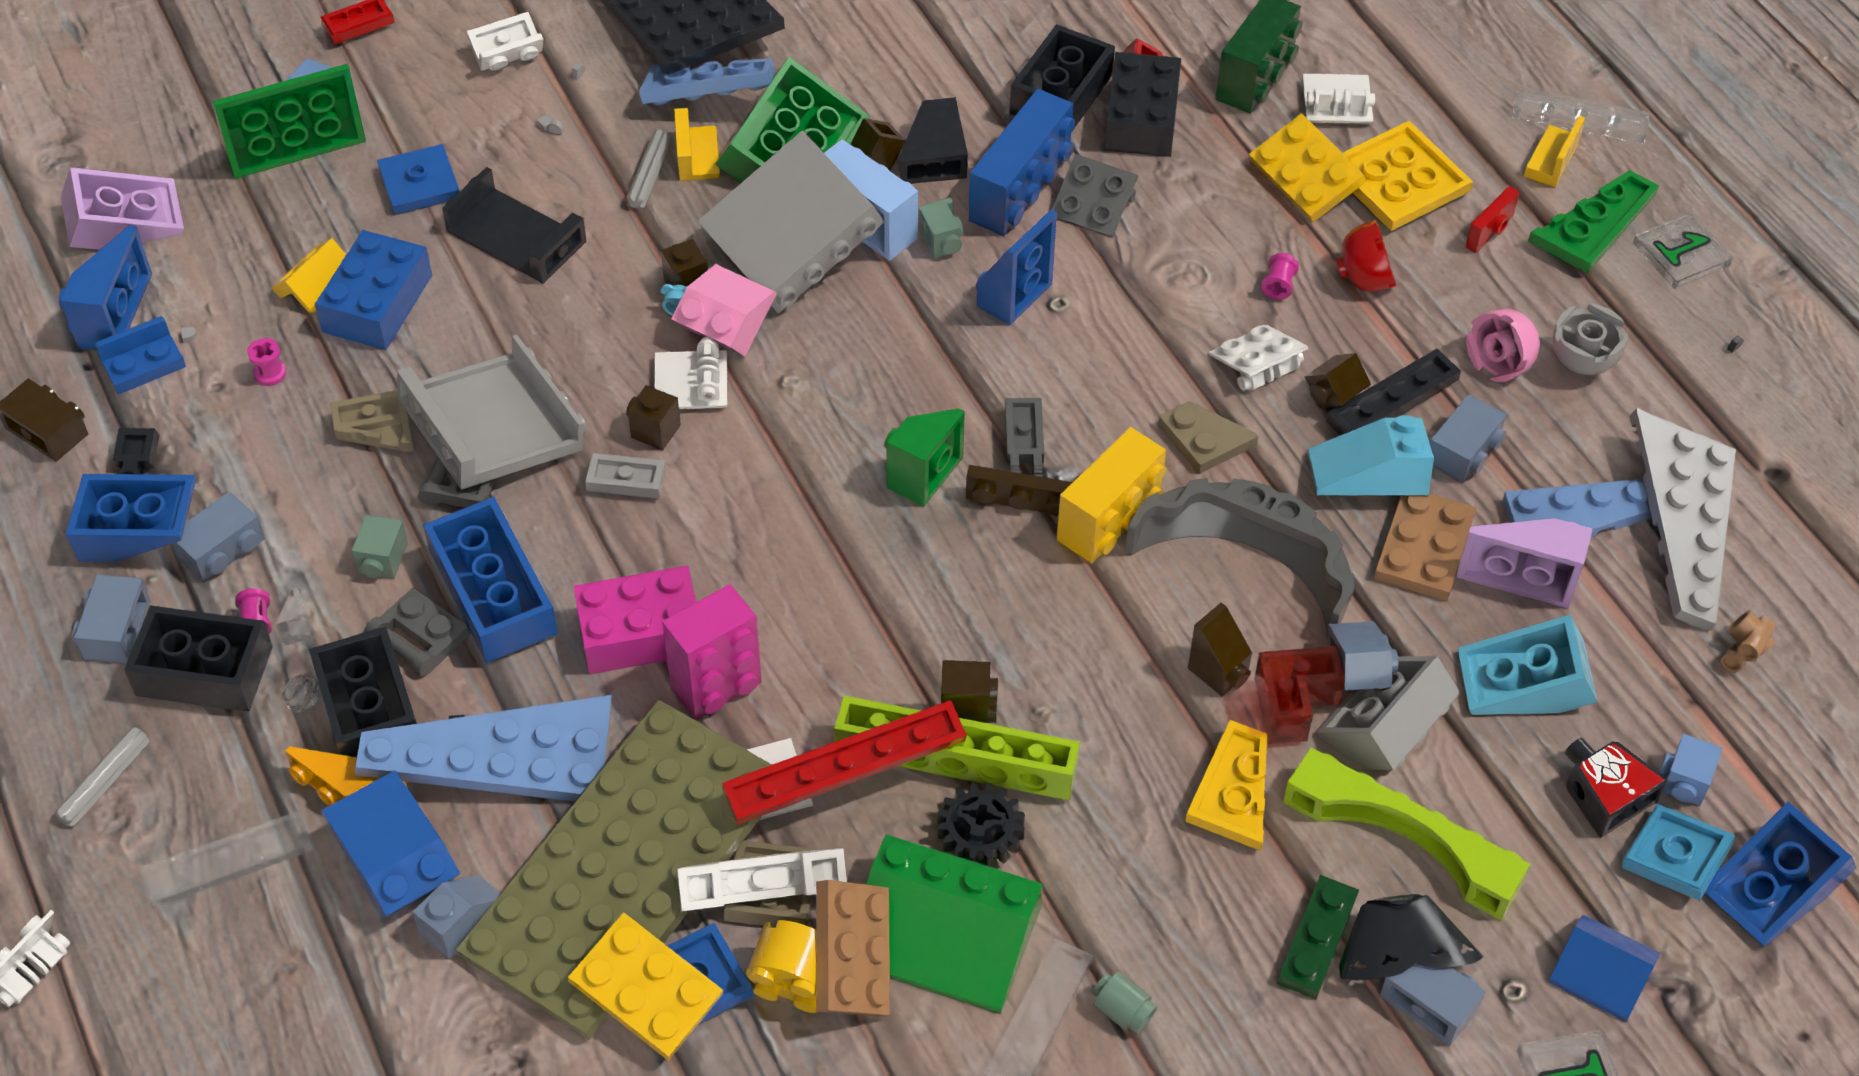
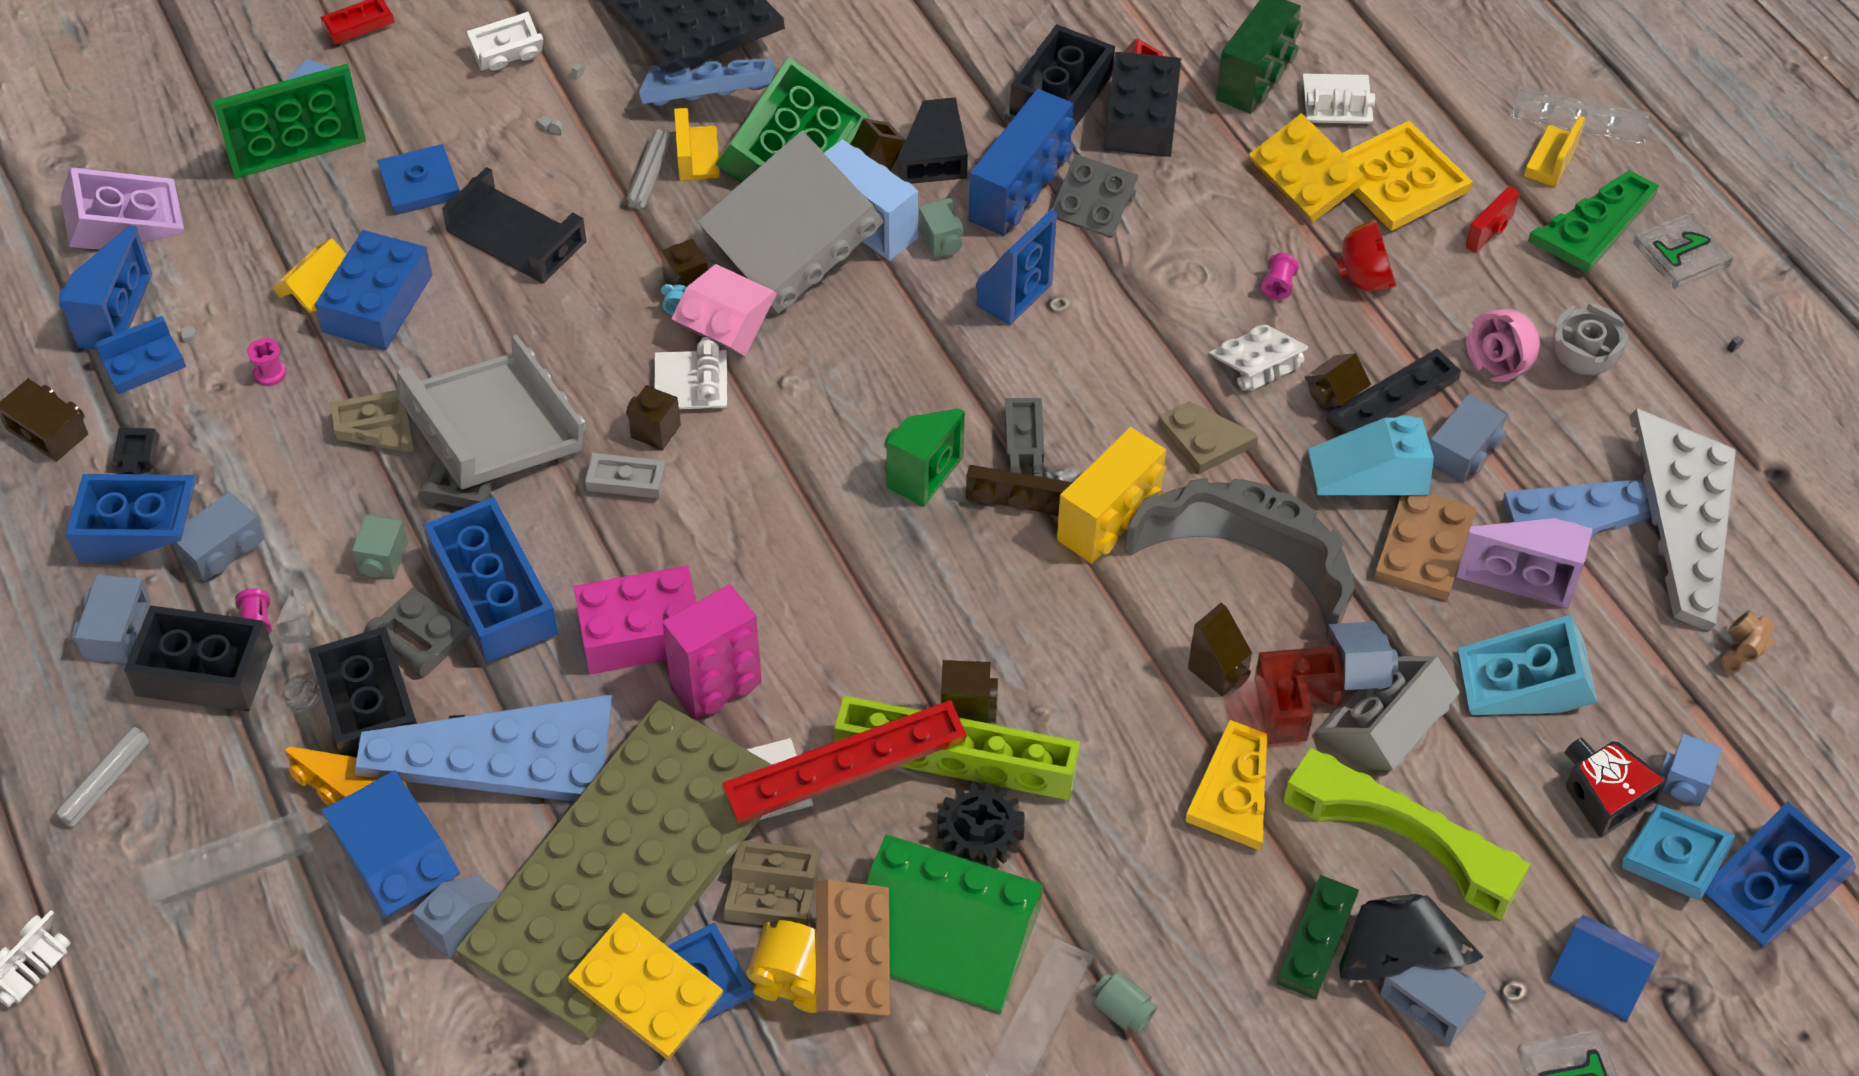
white slope [677,848,847,911] -> none

